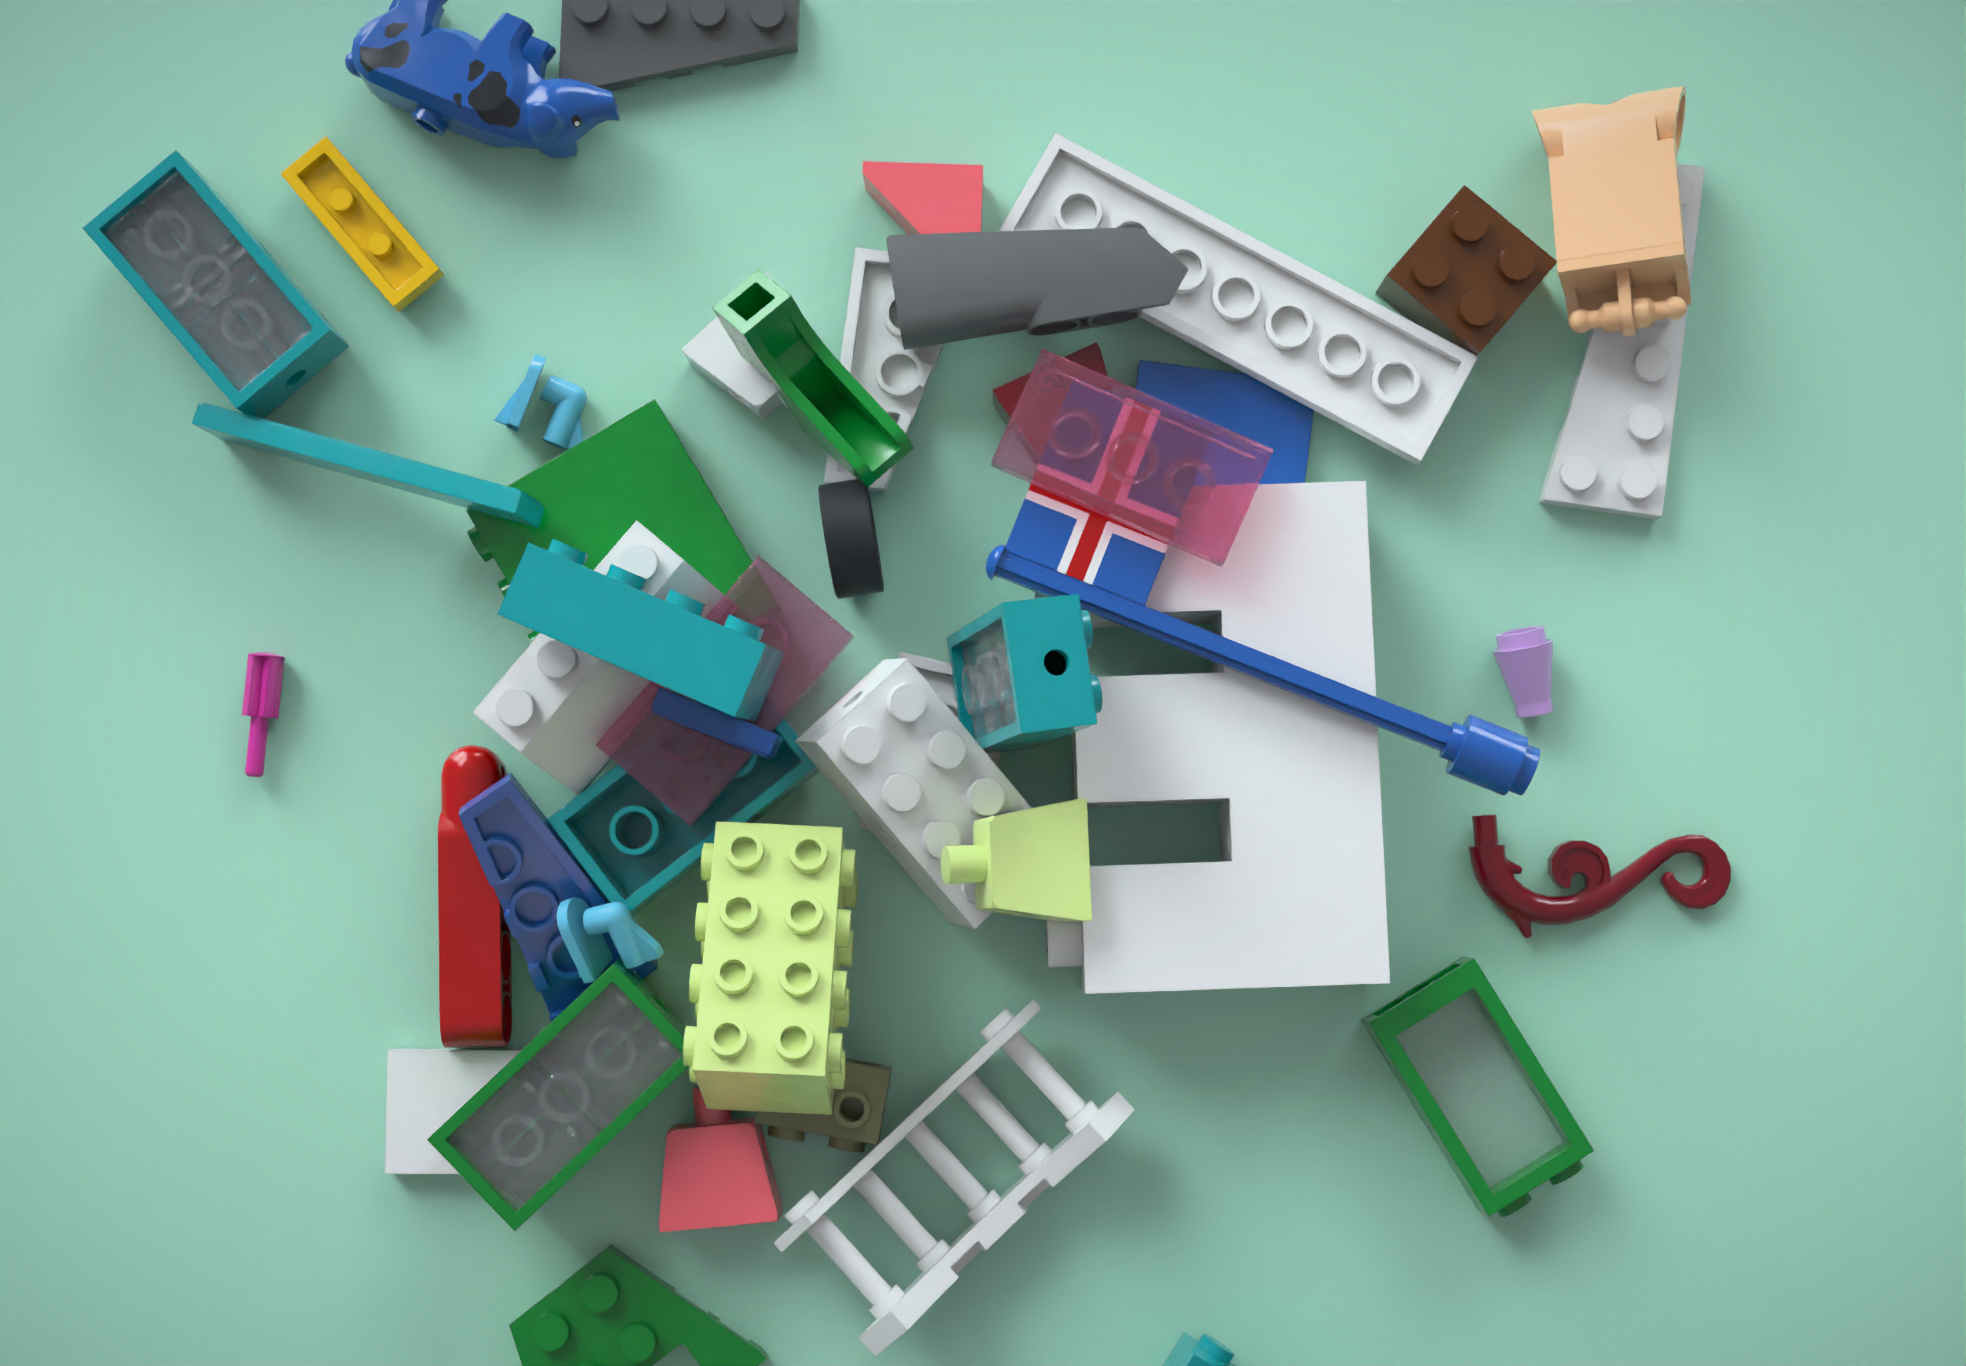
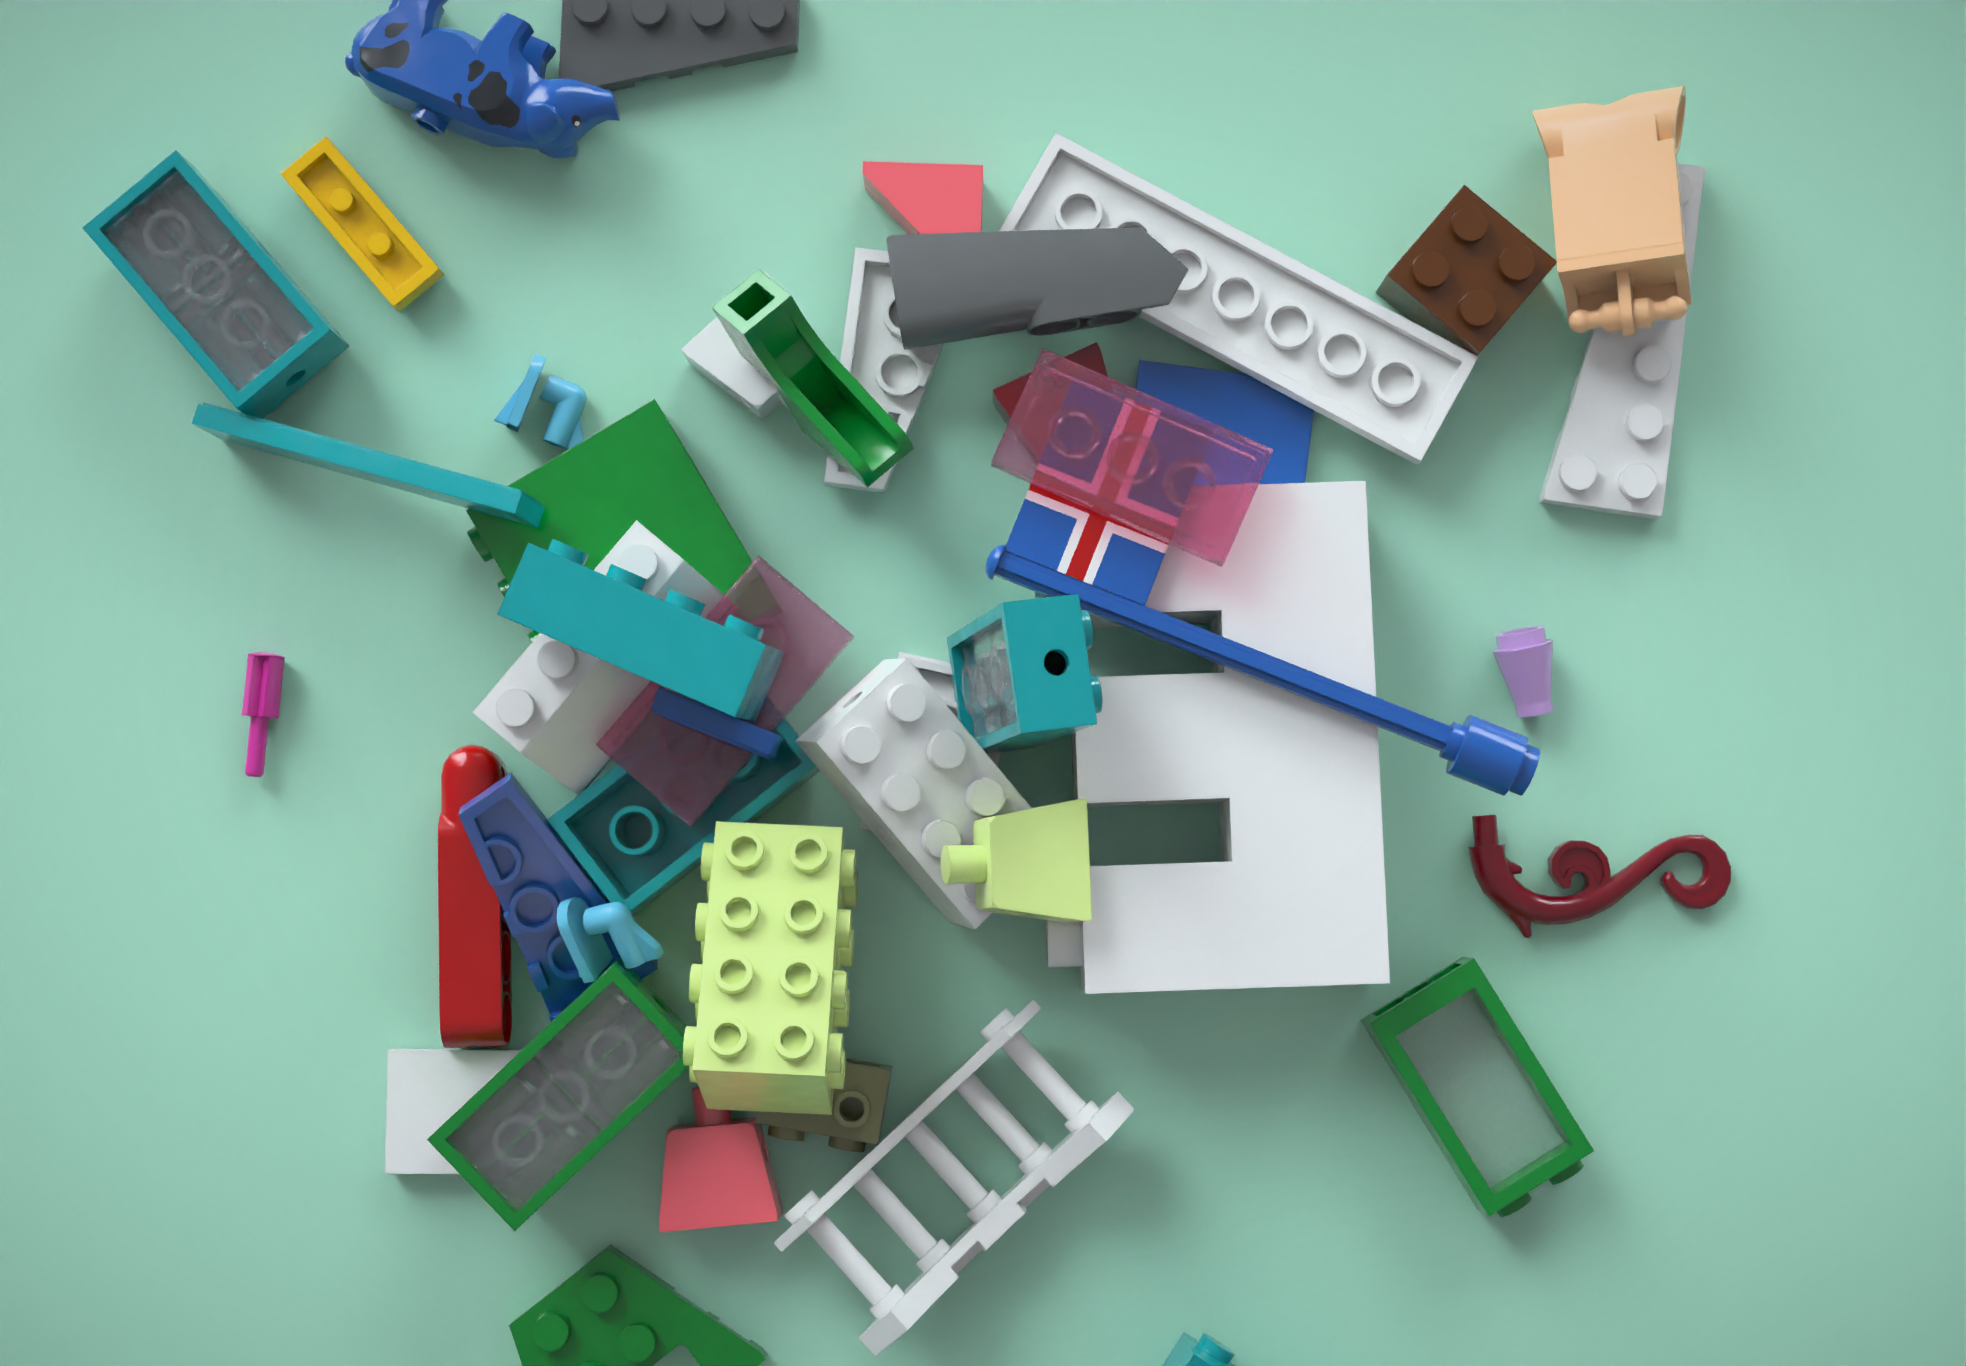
black tyre [818,479,884,599] -> none

